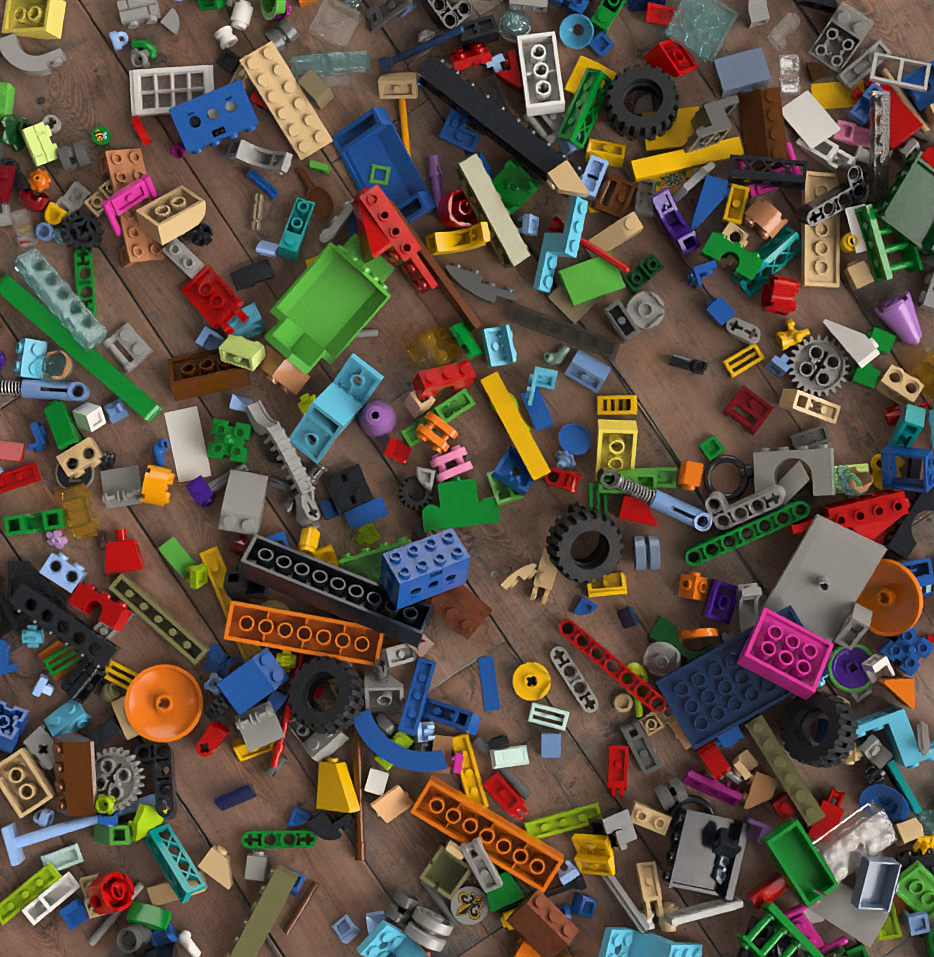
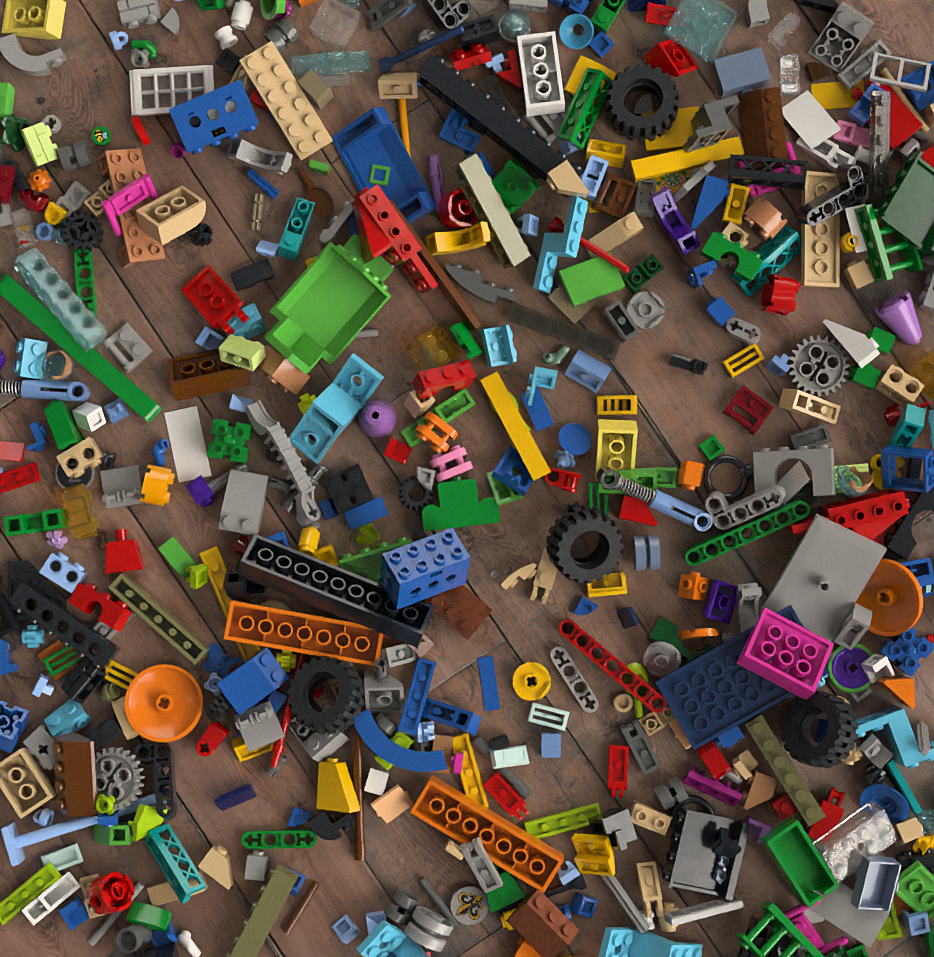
light grey brick [162,238,206,279] -> none
olive piece [419,842,472,900] -> none
red brick [746,872,790,910] -> none
yellow piece [776,319,810,351] -> none

